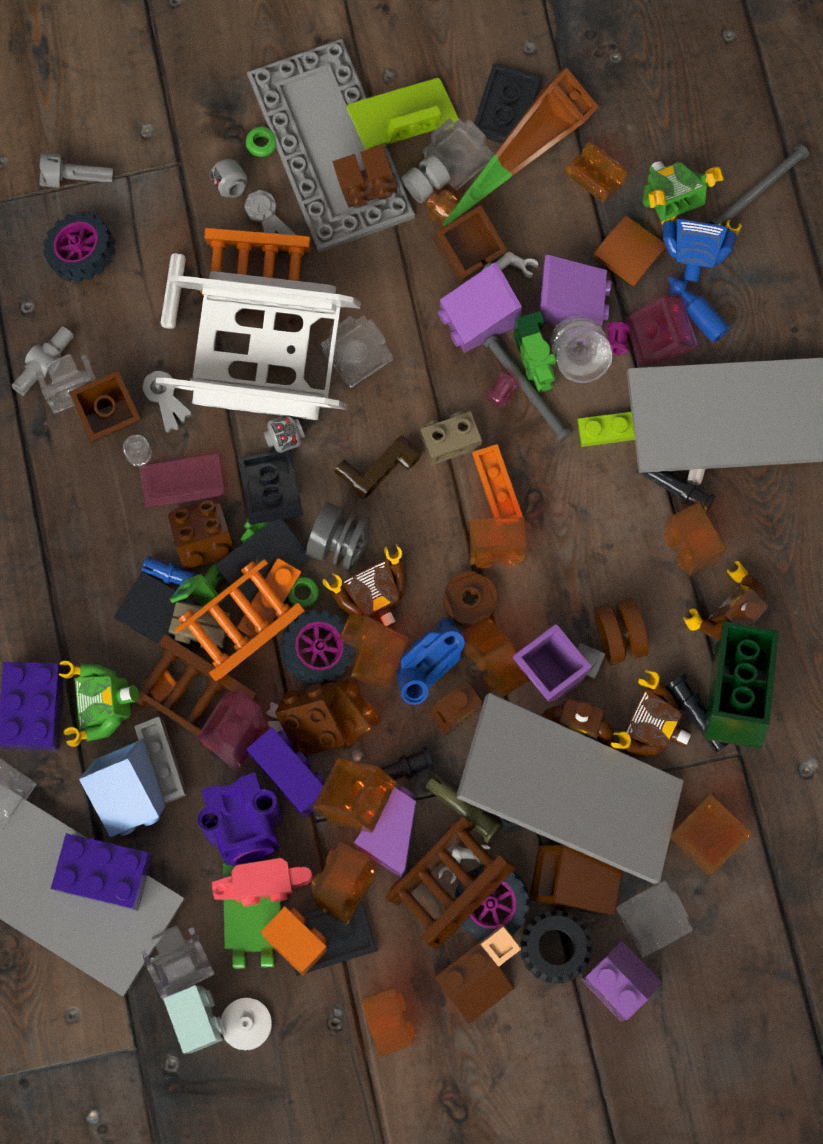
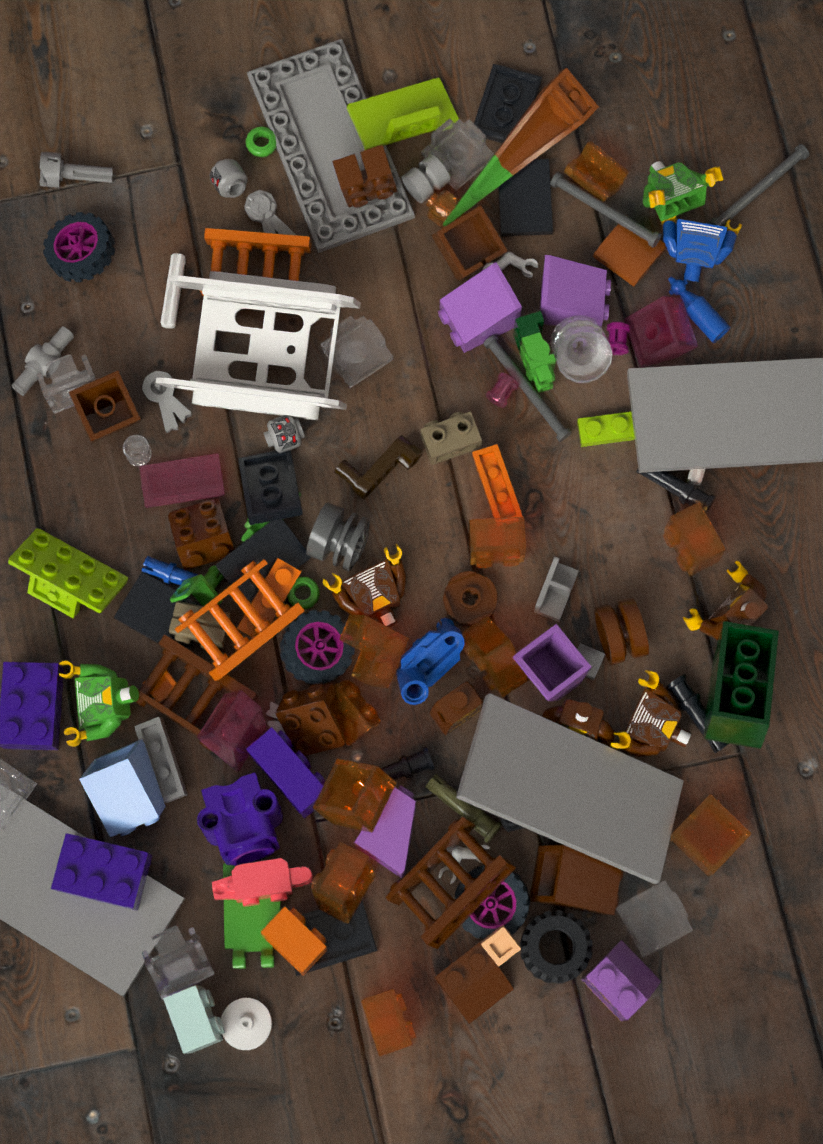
none -> lime bracket [8,528,128,619]
none -> black tile [498,159,553,237]
none -> light grey panel [534,557,579,622]
none -> dark grey bar [550,172,661,248]

